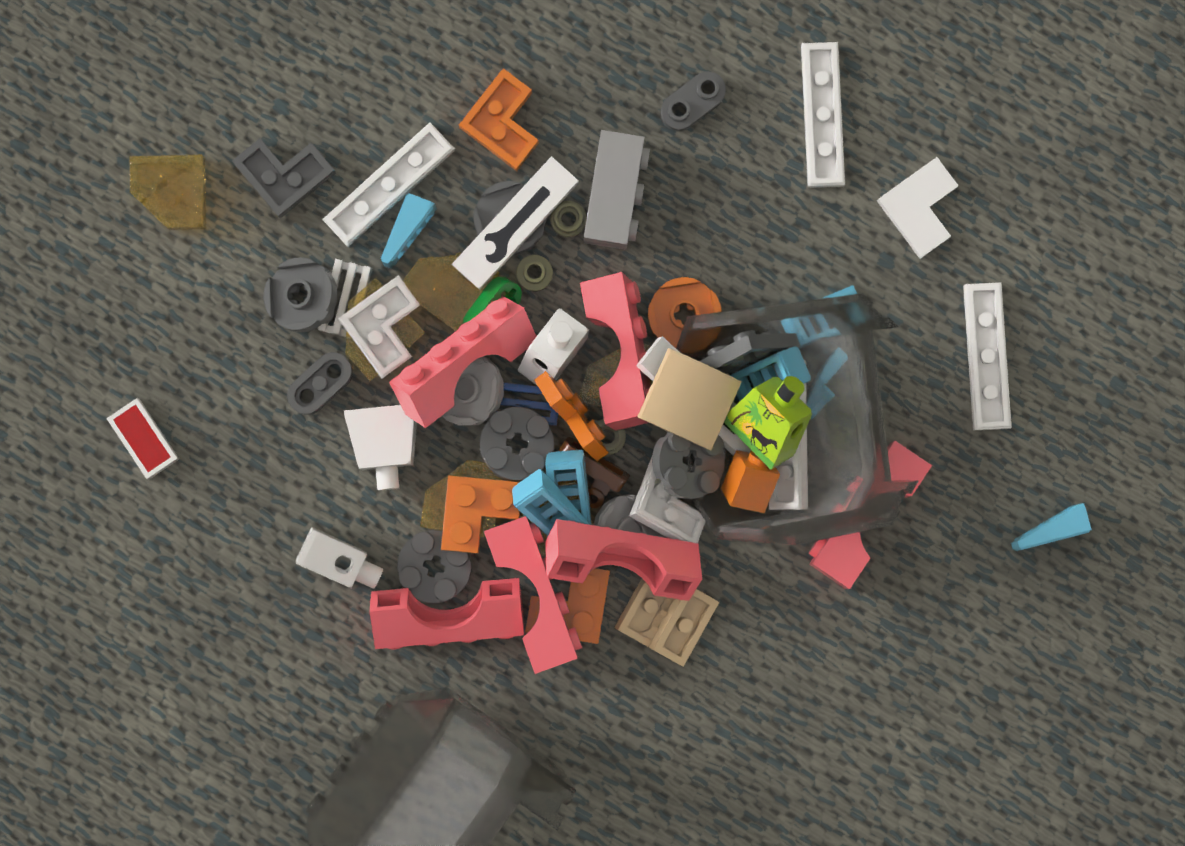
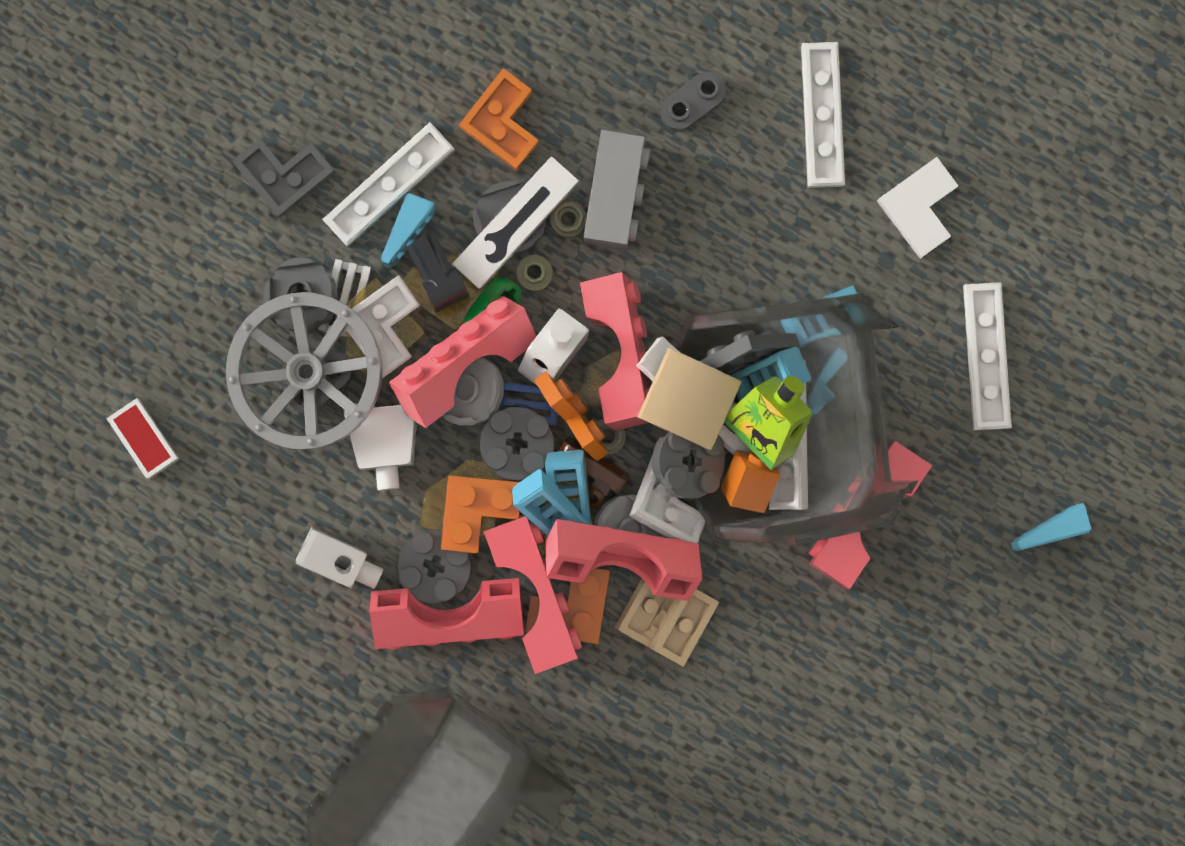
clear yellow plate [129,154,206,230] -> none
orange plate [648,277,722,352] -> none
none -> light grey wheel [226,292,383,450]
none -> black piece [407,233,470,312]

